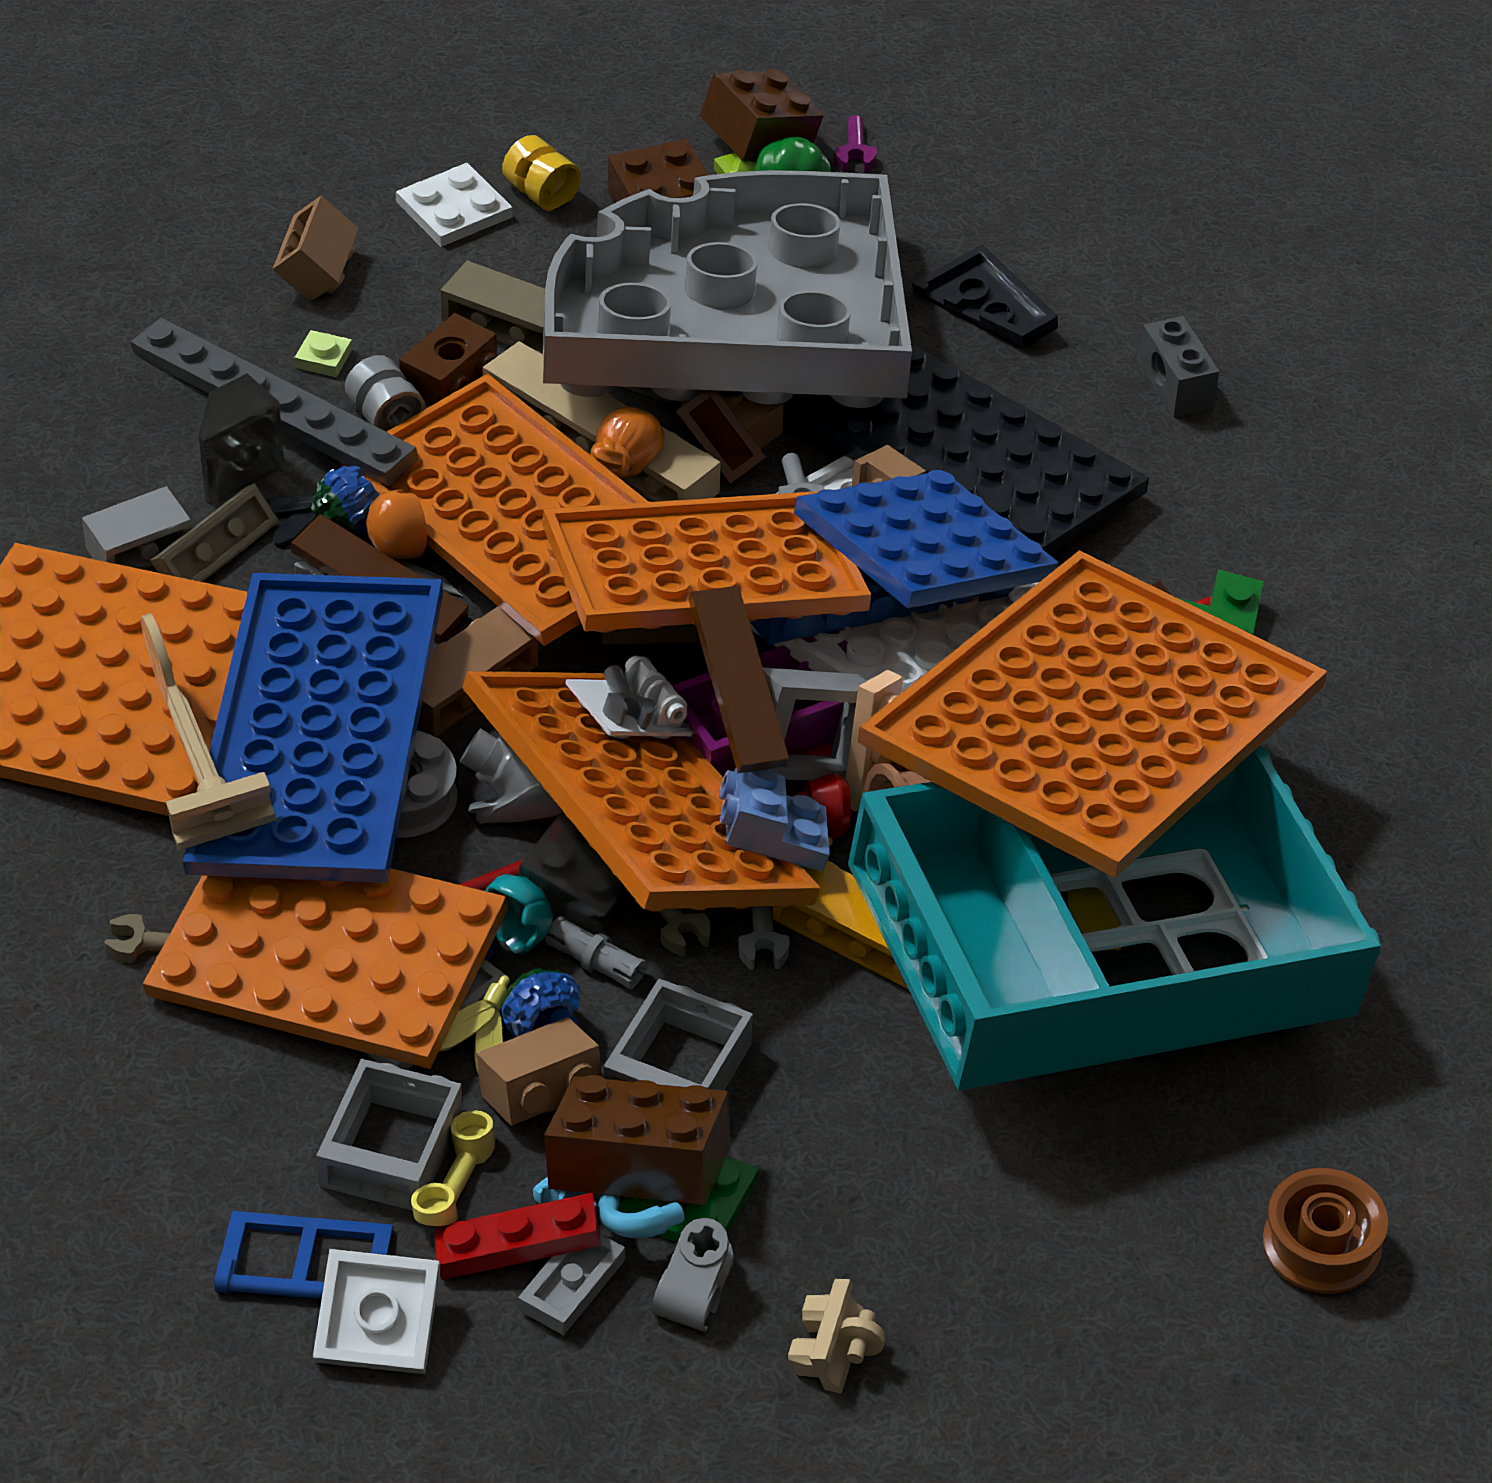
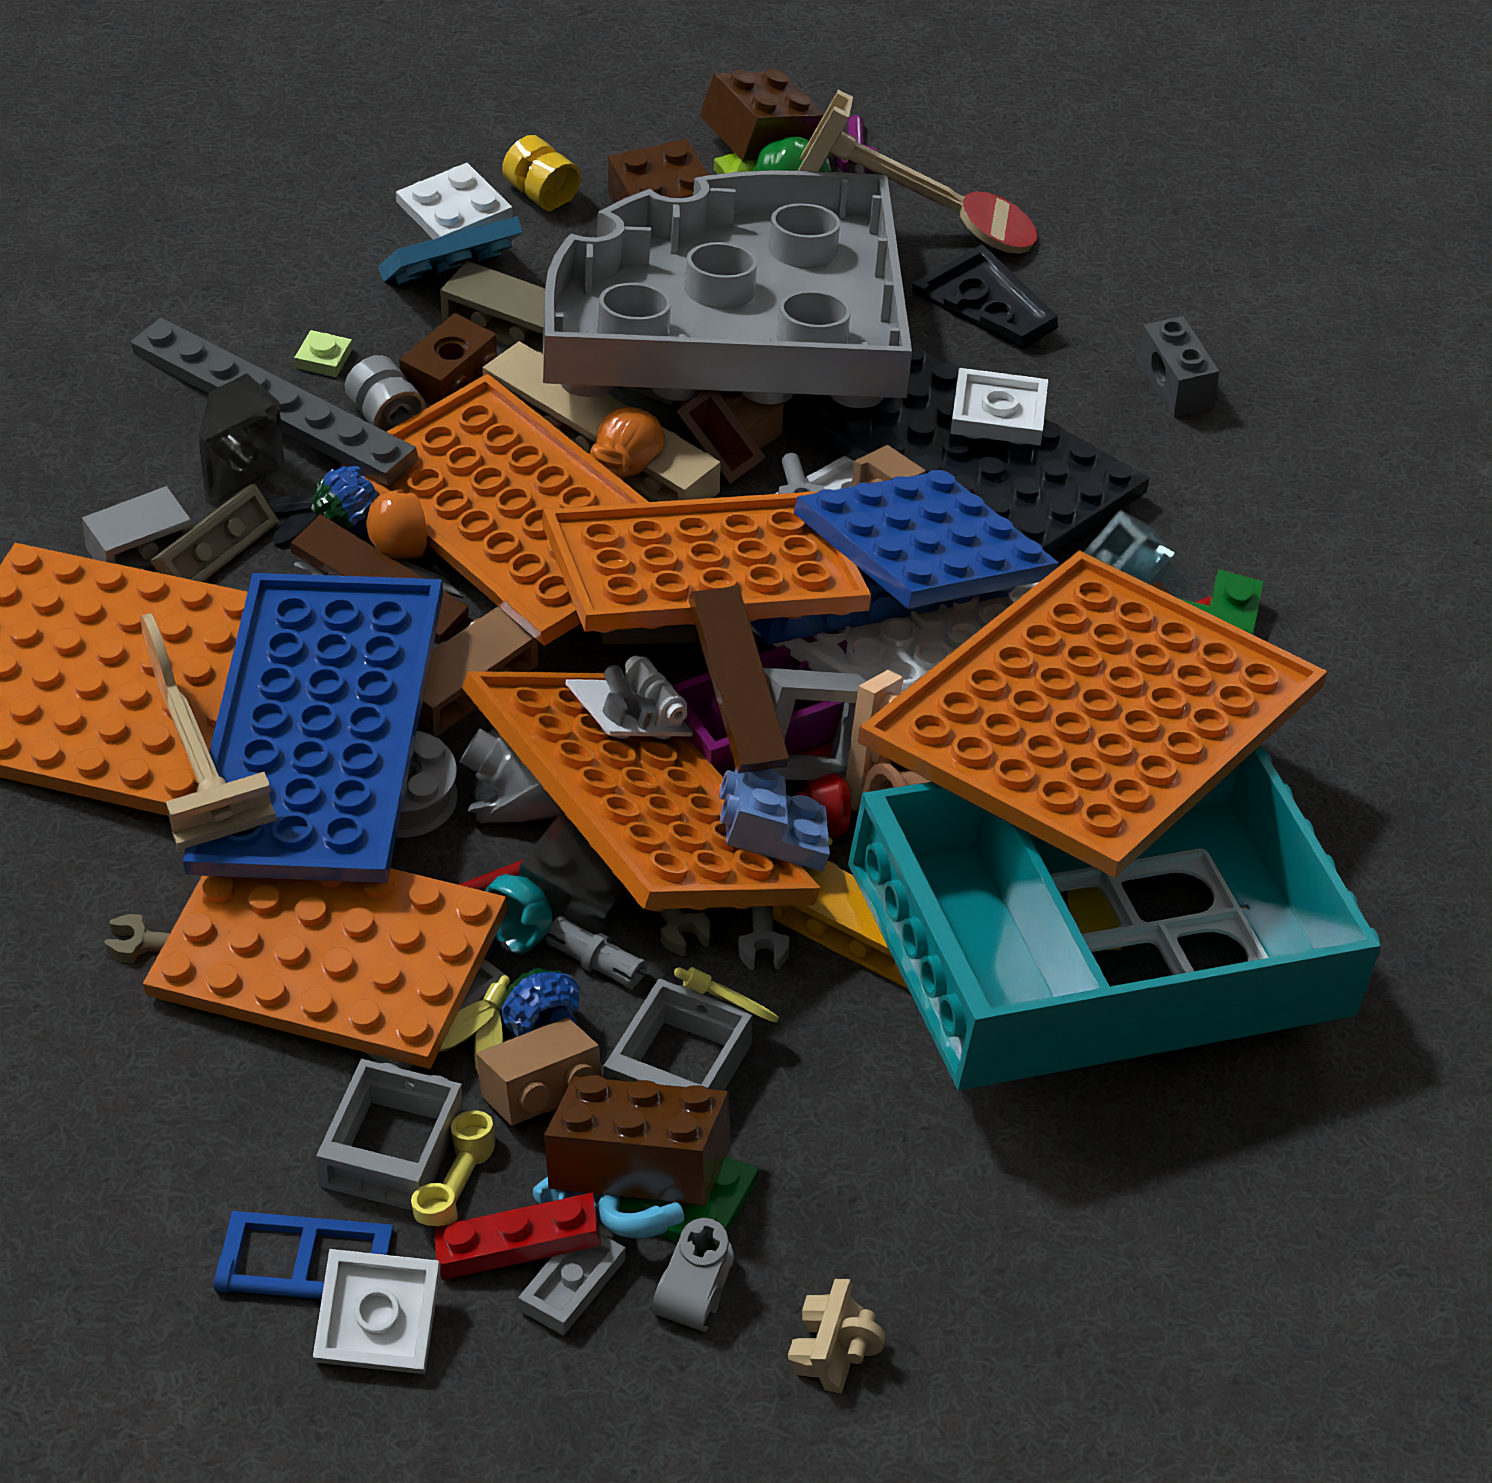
medium nougat brick [272,195,359,300] -> none
dark orange wheel [1263,1168,1388,1294] -> none
none -> dark azure plate [378,216,523,286]
none -> light yellow piece [674,967,779,1022]
none -> tan piece [798,90,1037,254]
none -> white plate [950,368,1048,445]
none -> clear light blue slope [1084,510,1175,584]

